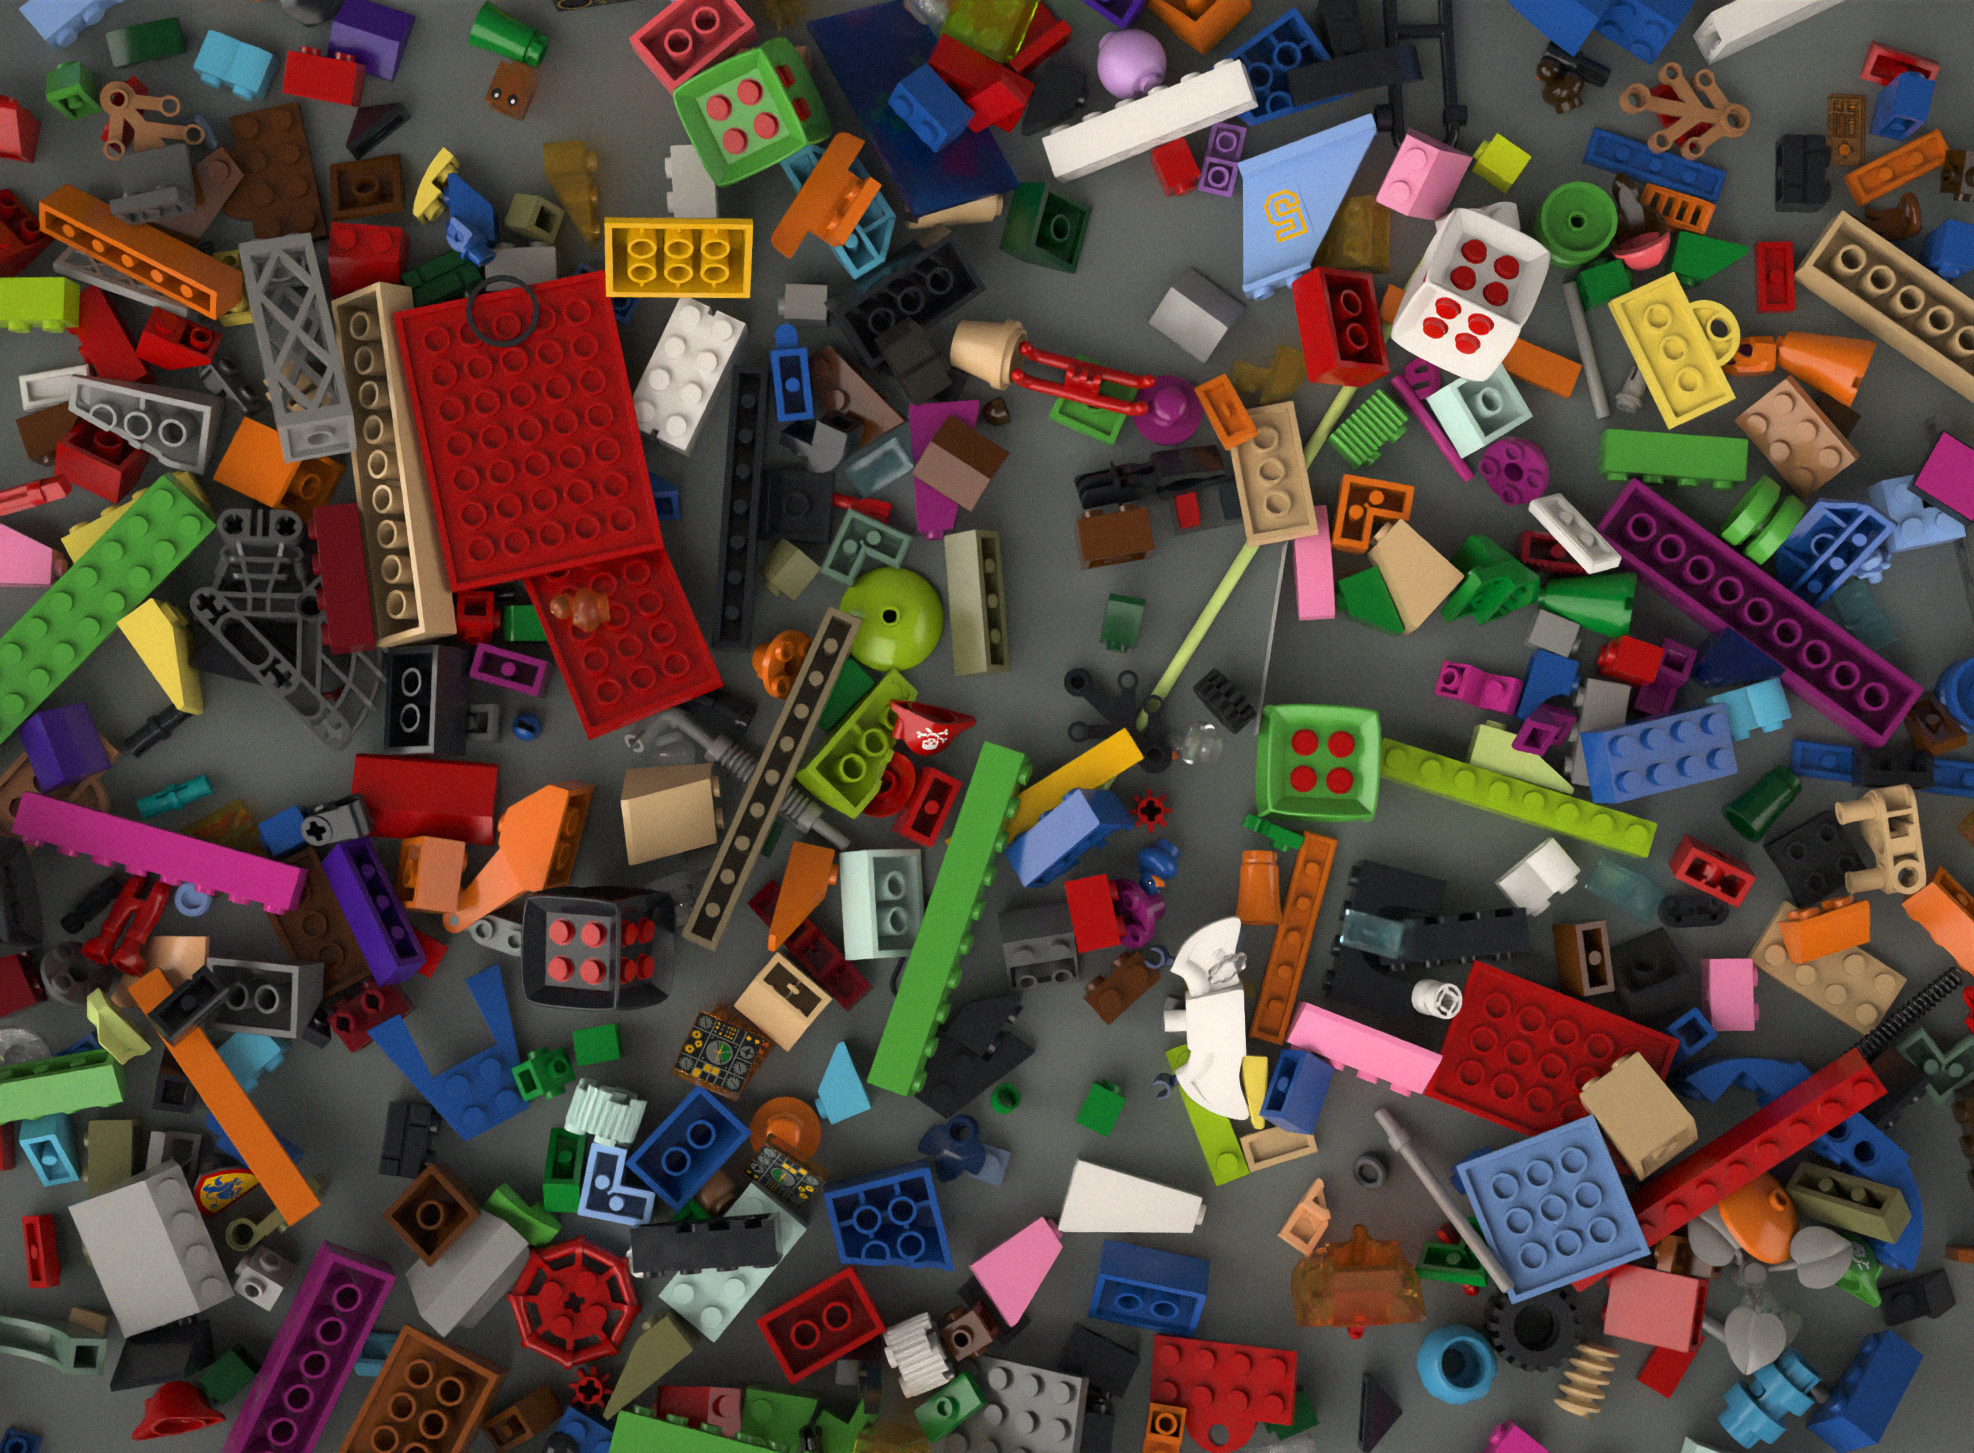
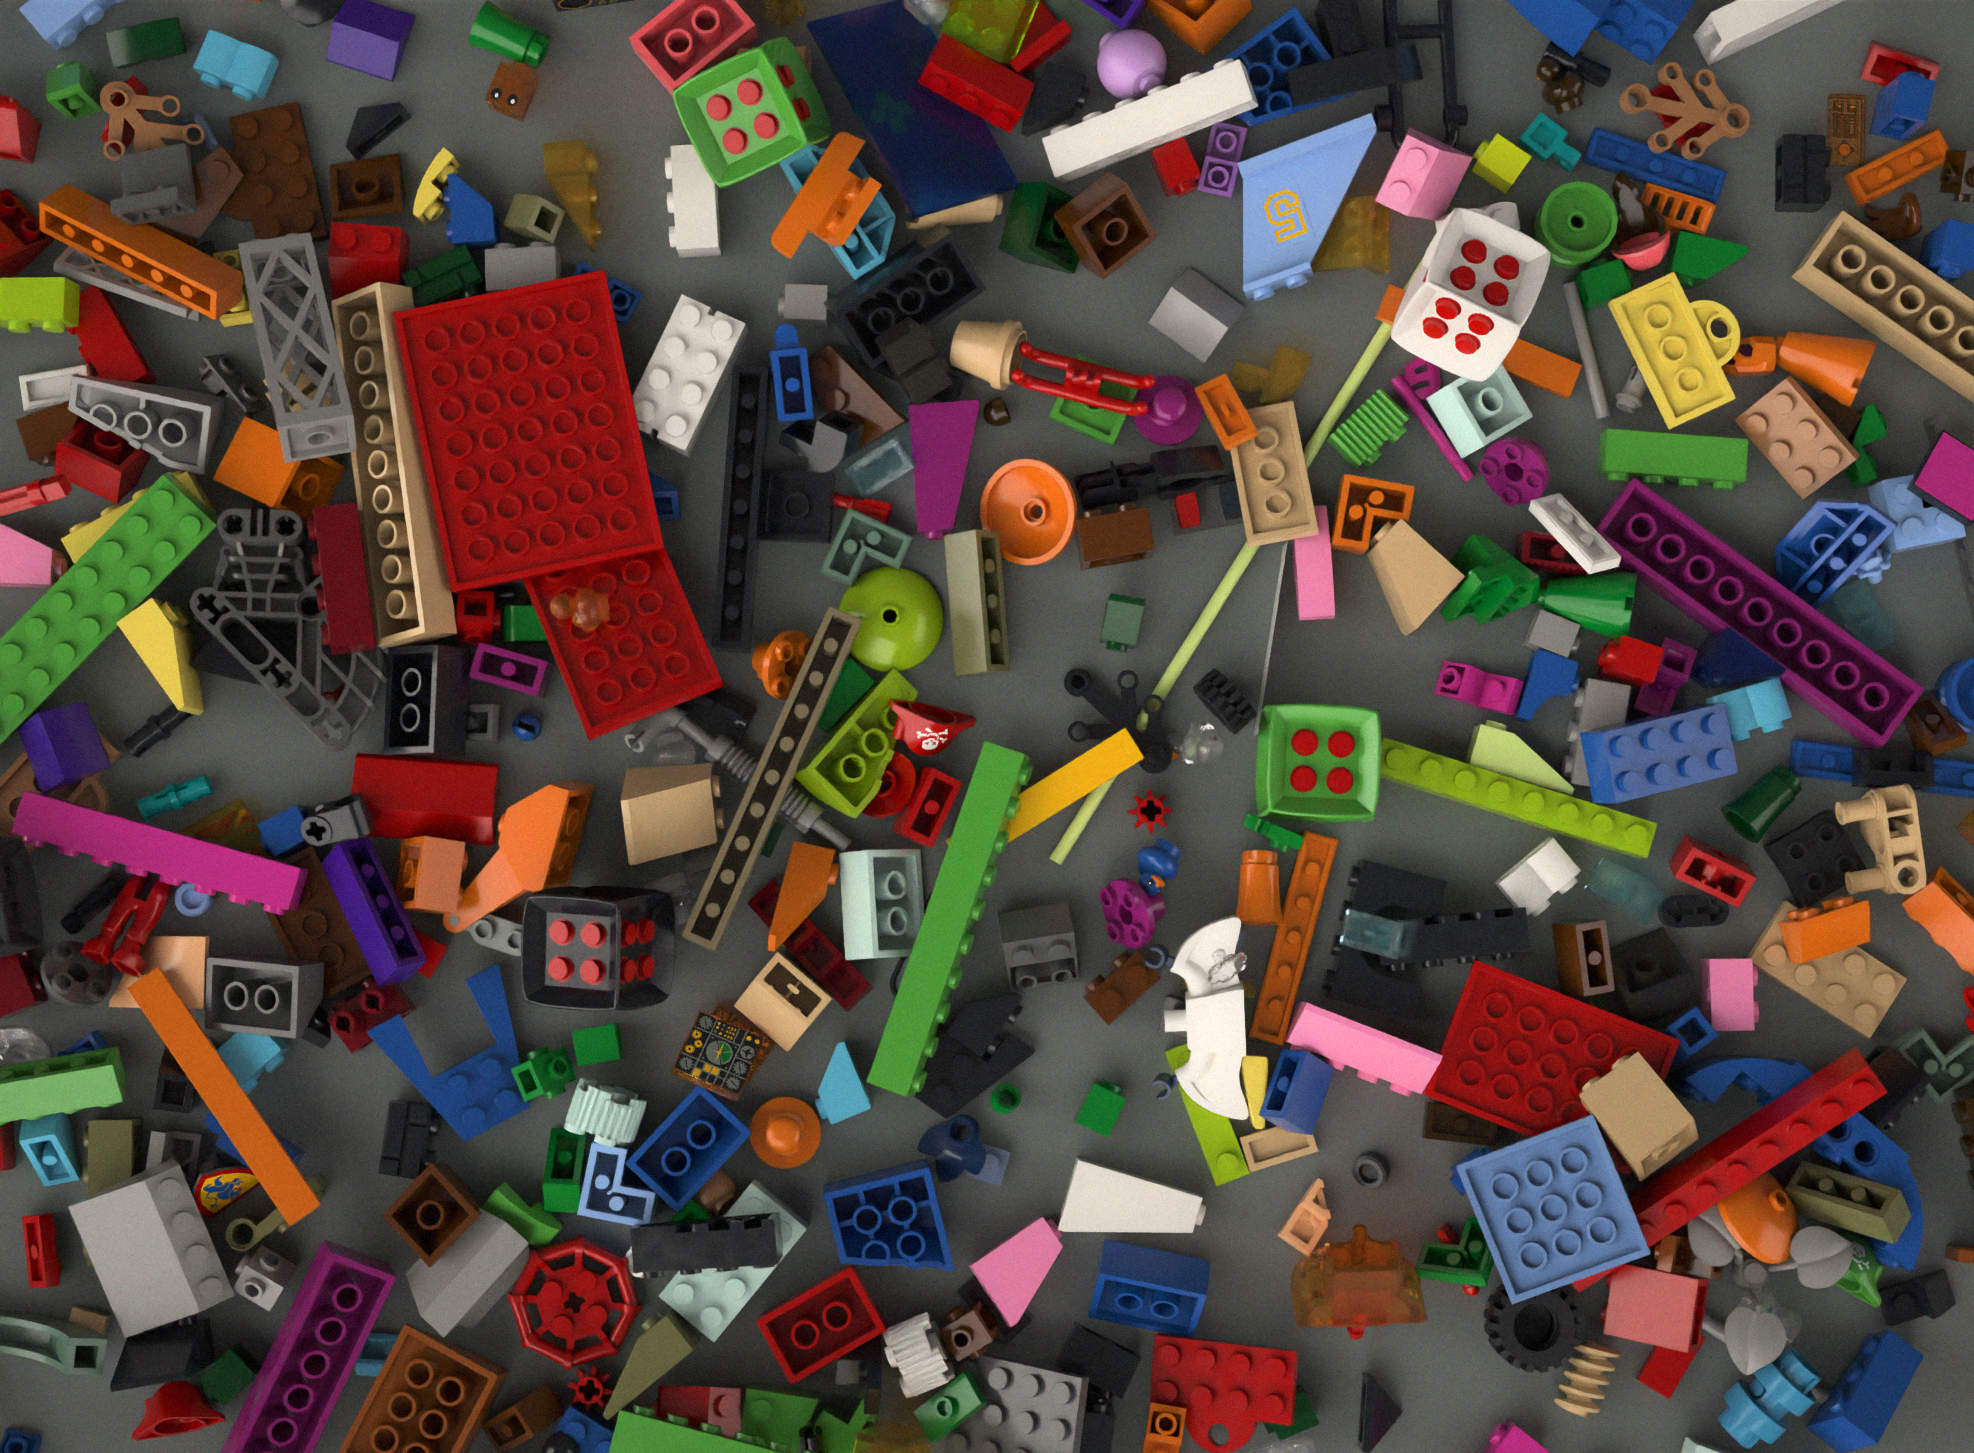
yellowish green slope [87,987,152,1065] -> none
red slope [135,306,223,370] -> none
black brick [147,965,230,1048] -> none
red piece [282,46,366,108] -> none
blue piece [446,214,496,267] -> none
black piece [466,275,539,347] -> none
yellow slope [604,217,753,298] -> none
tile [741,1133,831,1210] -> none
olive brick [756,538,821,601] -> none
blue brick [887,63,975,154] -> none
reddish brown slope [912,415,1010,513] -> none
red tile [961,73,1027,134] -> none
wedge [1004,788,1136,888] -> none
red slope [1064,873,1127,953] -> none
red brick [1291,266,1390,388] -> none
green slope [1334,565,1405,637] -> none
light grey bar [1374,1107,1515,1294] -> none
white wheel [1412,979,1462,1019] -> none
dark azure piece [1416,1322,1498,1405] -> none
magenta slope [1511,704,1577,756] -> none
bright green wheel [1716,475,1807,567] -> none
red plate [1754,241,1795,314] -> none
black piece [1828,967,1964,1065] -> none
none -> orange dish [980,459,1078,566]
none -> reddish brown brick [1053,172,1158,280]
none -> dark brown plate [1422,1102,1498,1147]
none -> teal plate [1517,112,1582,173]
none -> green slope [1844,403,1888,489]

